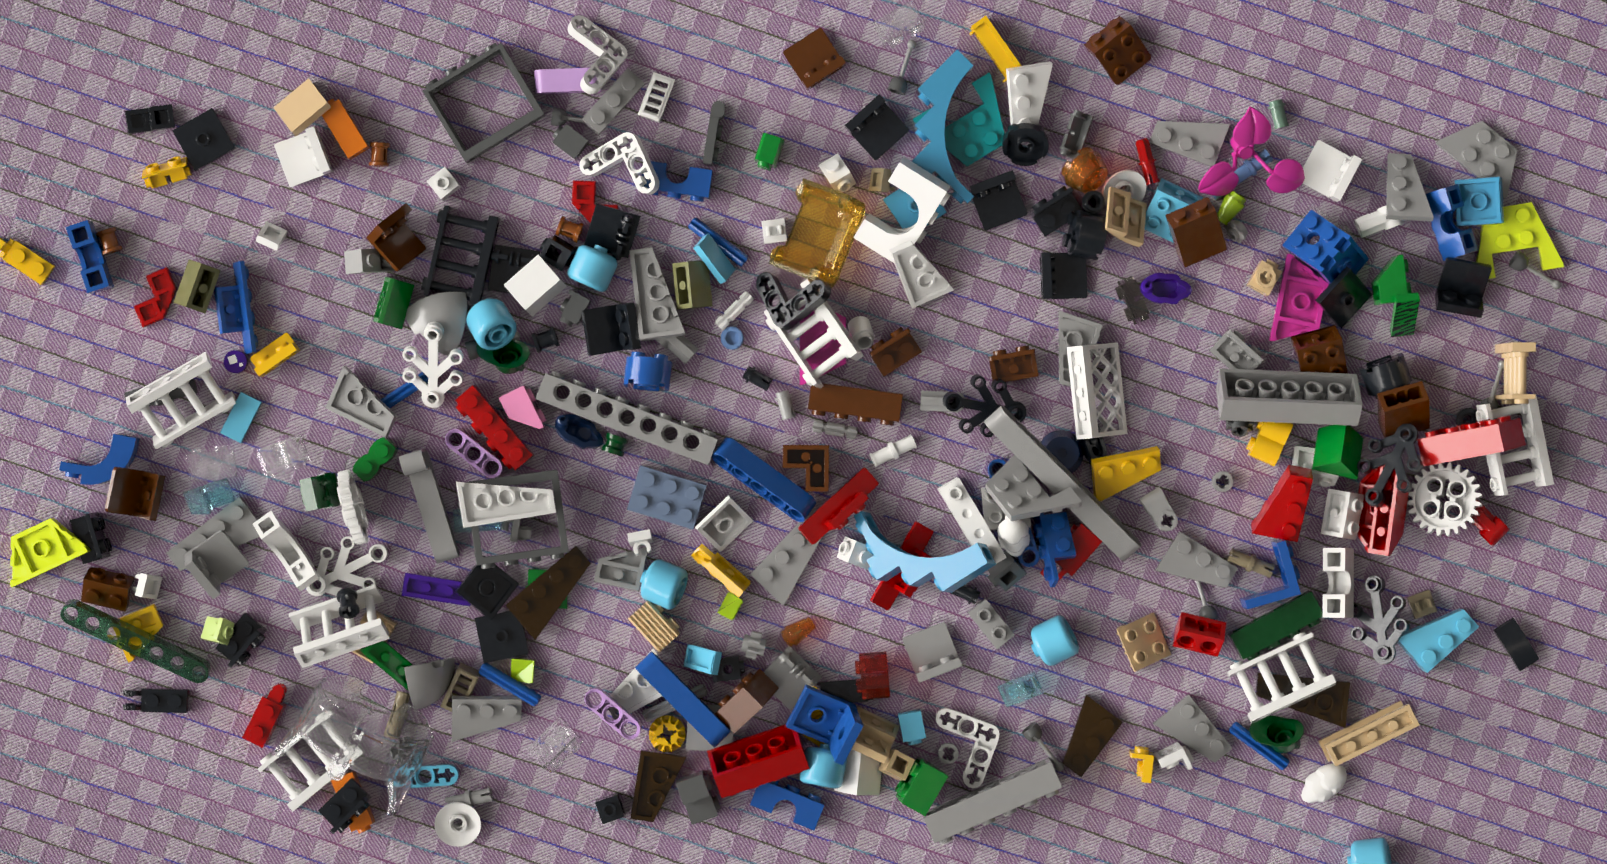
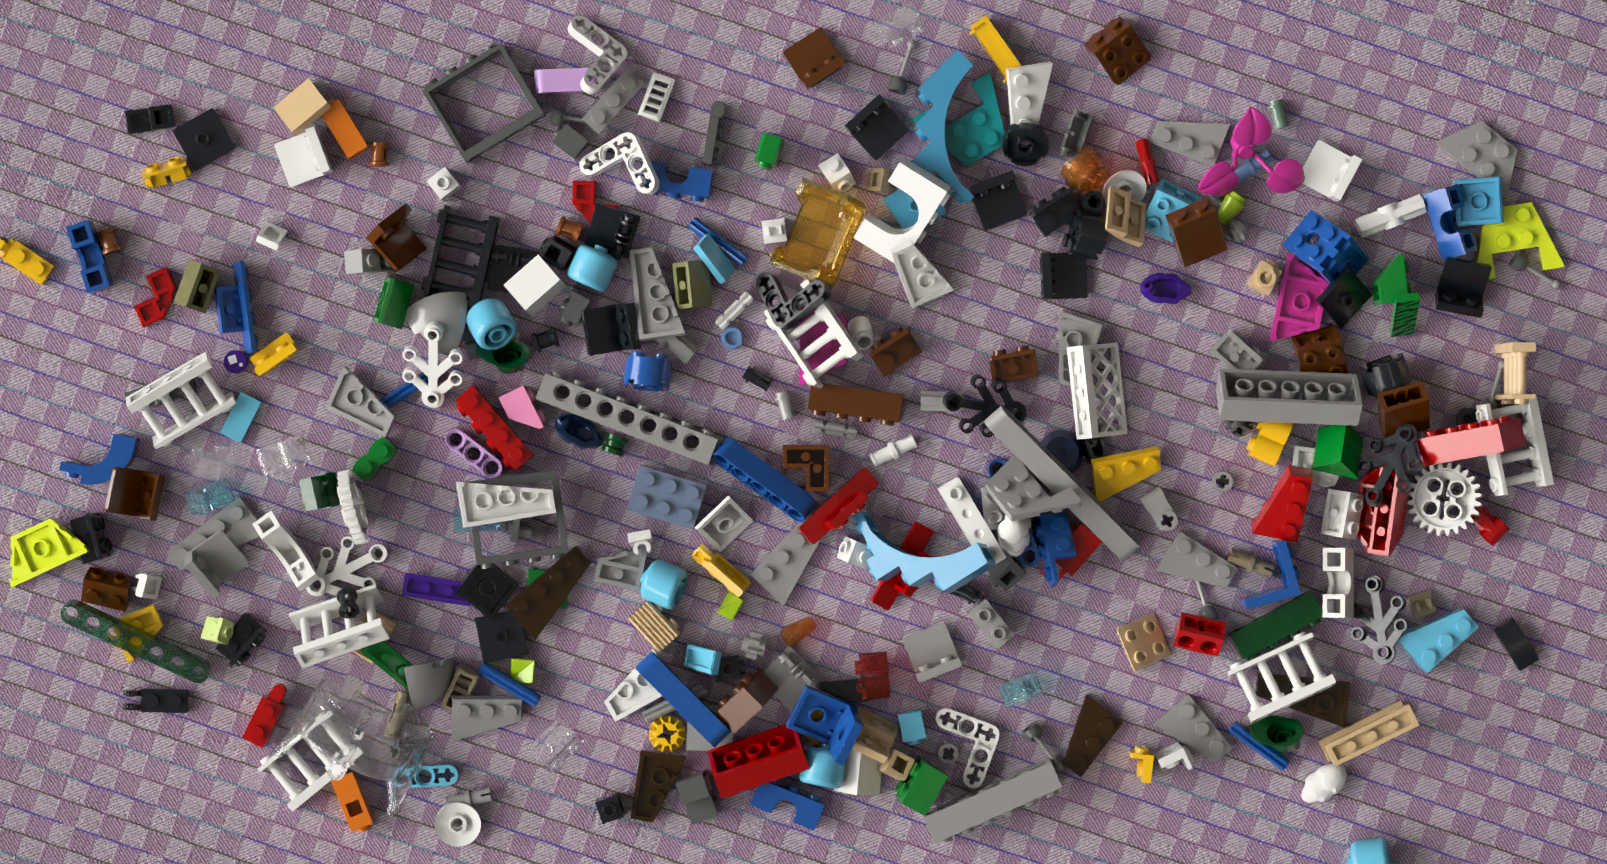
black bracket [318,778,372,834] -> none
light grey beam [399,449,459,564] -> none
lavender beam [584,687,642,740] -> none
medium azure head [1031,615,1079,666] -> none
clear smoke hinge [1115,276,1150,325] -> none
light grey wing [1386,153,1434,221] -> none

